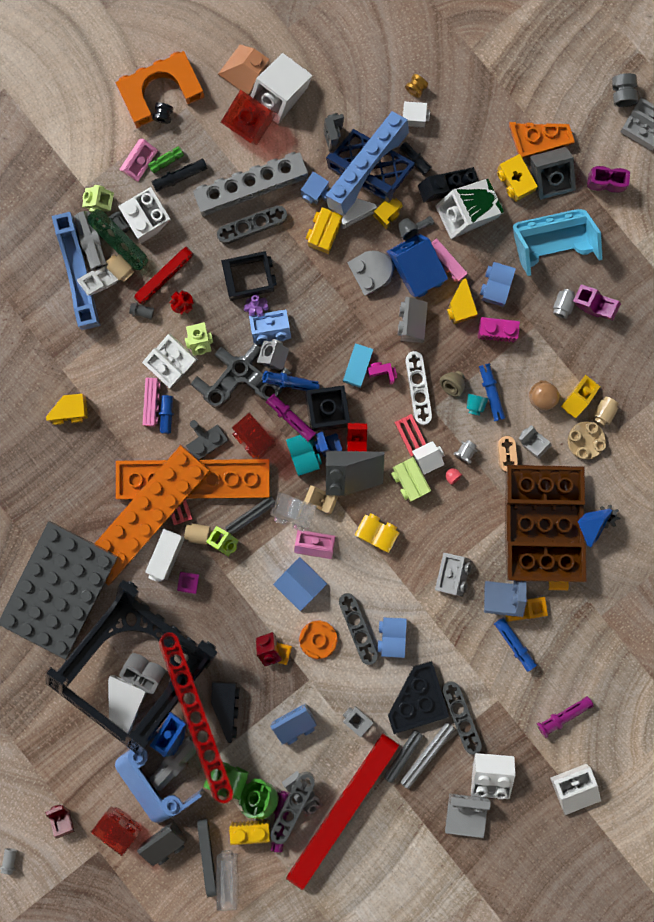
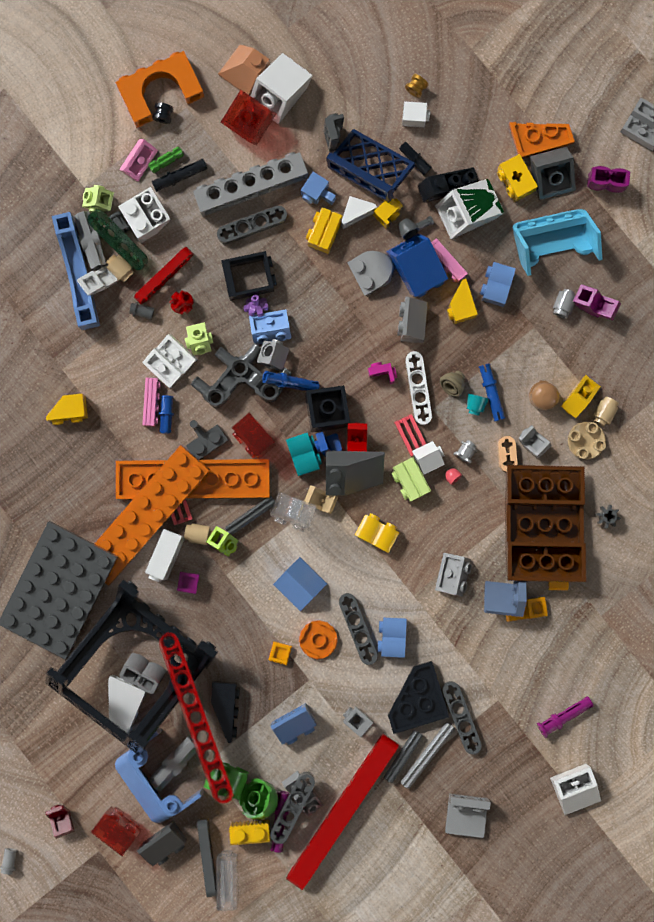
blue slope [150,712,187,757] -> none
dark red bracket [256,632,282,666] -> none
magenta pin [266,394,316,442] -> none
bright pink slope [294,530,335,559] -> none
medium blue arch [326,111,409,216] -> none
medium azure slope [343,343,373,388] -> none
white slope [471,753,515,799] -> none
dark pink brick [478,317,520,343] -> none
blue pin [494,617,537,672] -> none
blue slope [578,509,612,548] -> none
dark grey wheel [612,73,639,107] -> none

